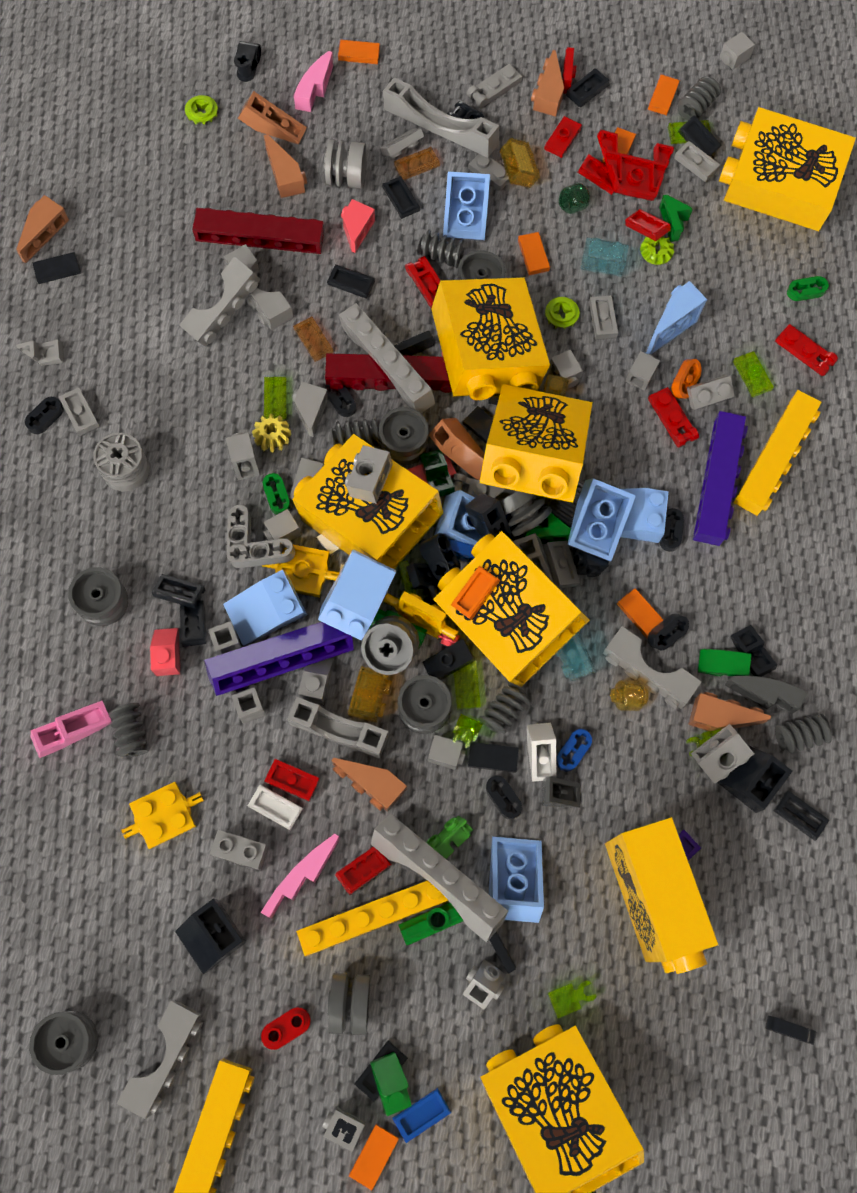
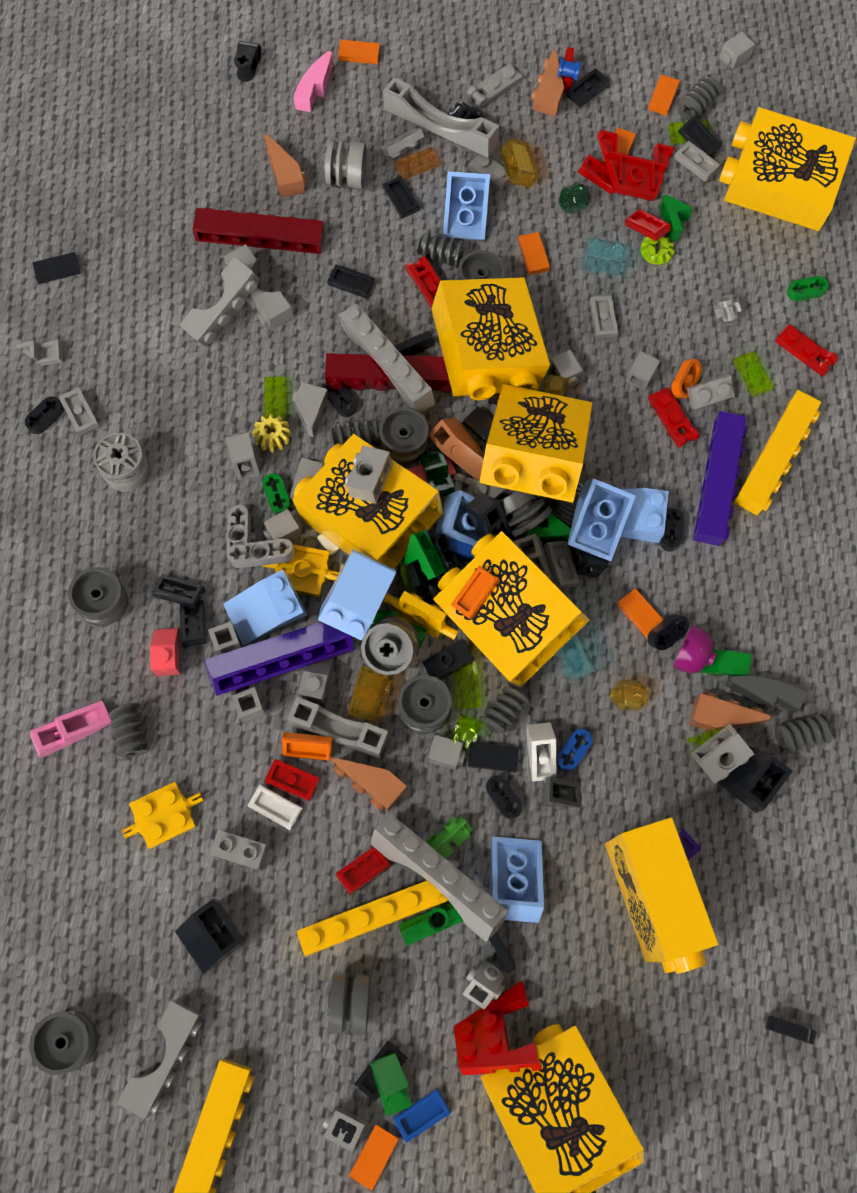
nougat slope [16,195,69,263] -> none
lime gear [185,95,218,125] -> none
nougat slope [237,91,307,144] -> none
bright pink slope [260,834,340,918] -> none
red plate [261,1007,311,1050] -> none
clear orange tile [293,317,334,362] -> none
coral slope [341,199,375,253] -> none
coral plate [438,634,460,647] -> none
red plate [544,116,582,158] -> none
lime gear [545,297,580,330] -> none
clear neon green plate [547,981,597,1018] -> none
light grey arch [602,626,701,709] -> none
light blue slope [646,281,707,354] -> none
black slope [731,625,777,677] -> none
black tile [773,790,829,841] -> none
none -> orange tile [282,732,332,761]
none -> green slope [404,529,447,580]
none -> red wing [454,981,542,1075]
none -> blue bush [557,57,581,81]
none -> magenta cylinder [673,625,717,673]
none -> light grey gear [714,295,742,322]

